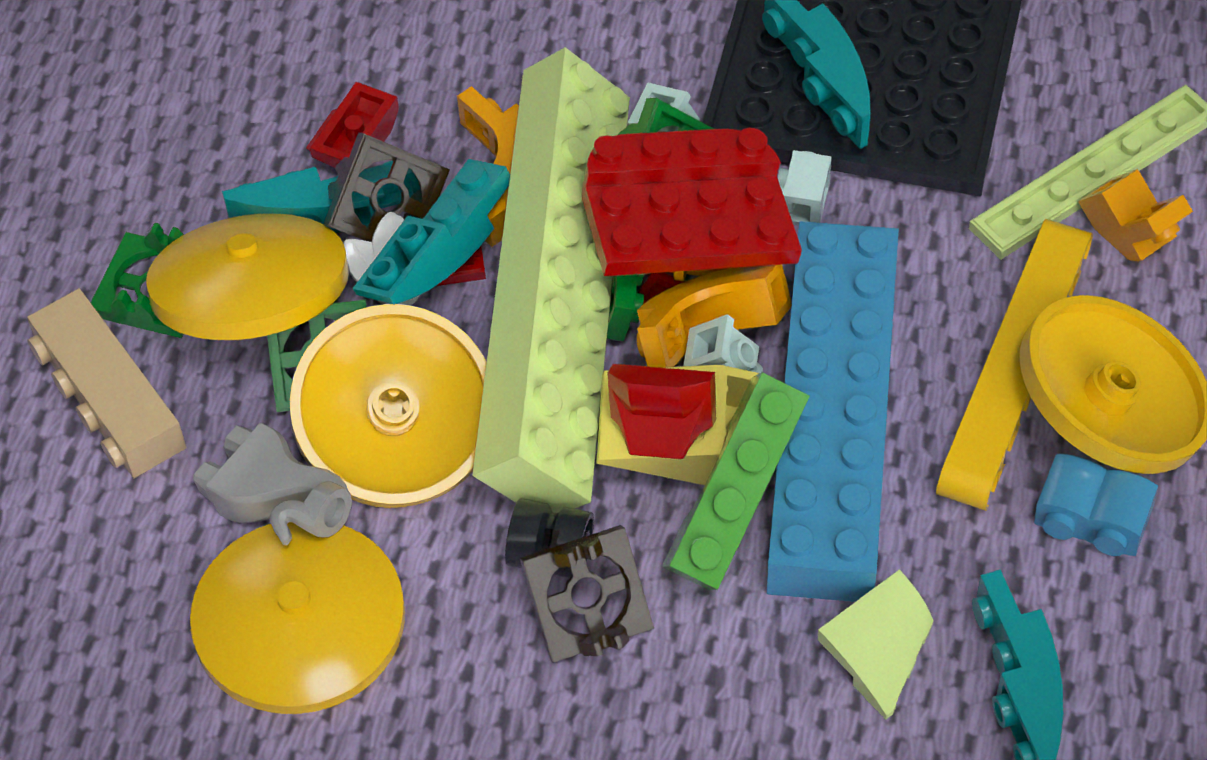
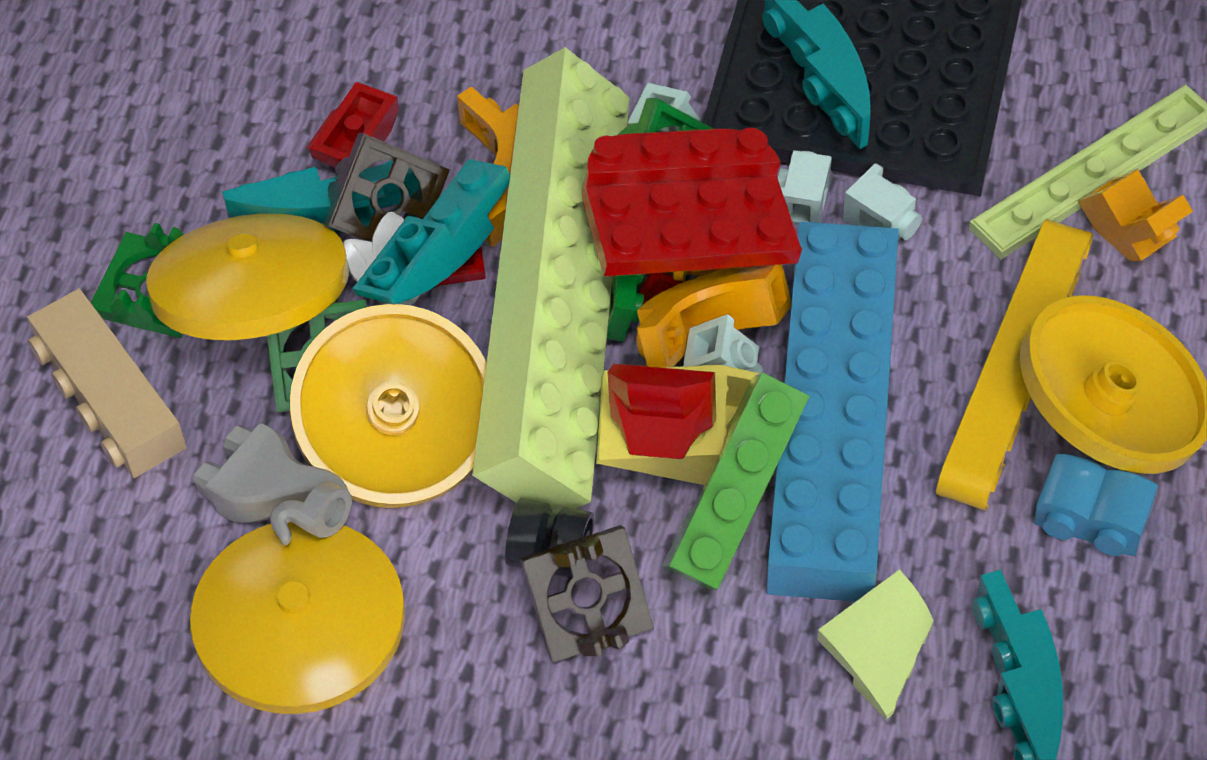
none -> light aqua brick [843,163,922,240]

